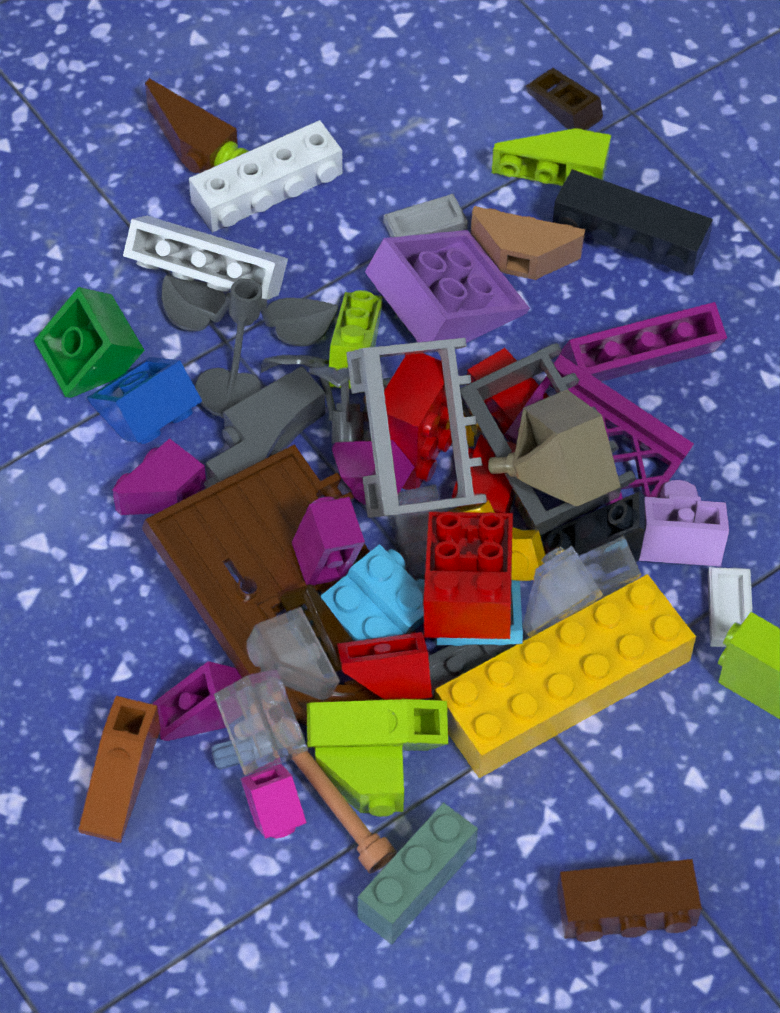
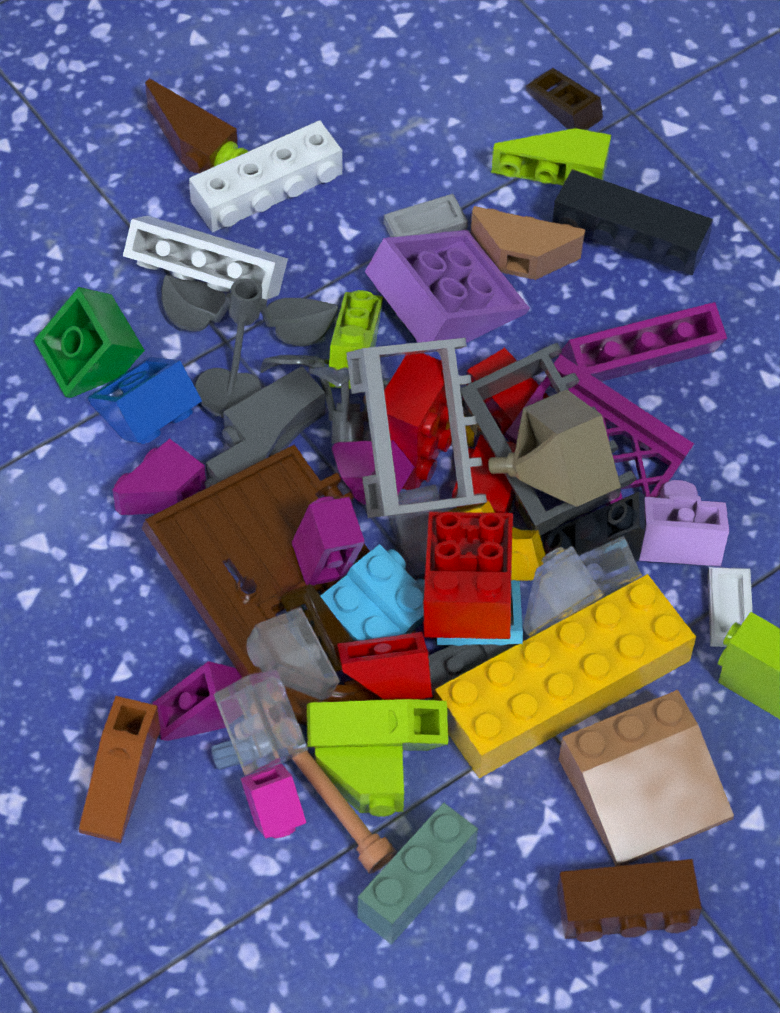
none -> slope [559,690,734,866]

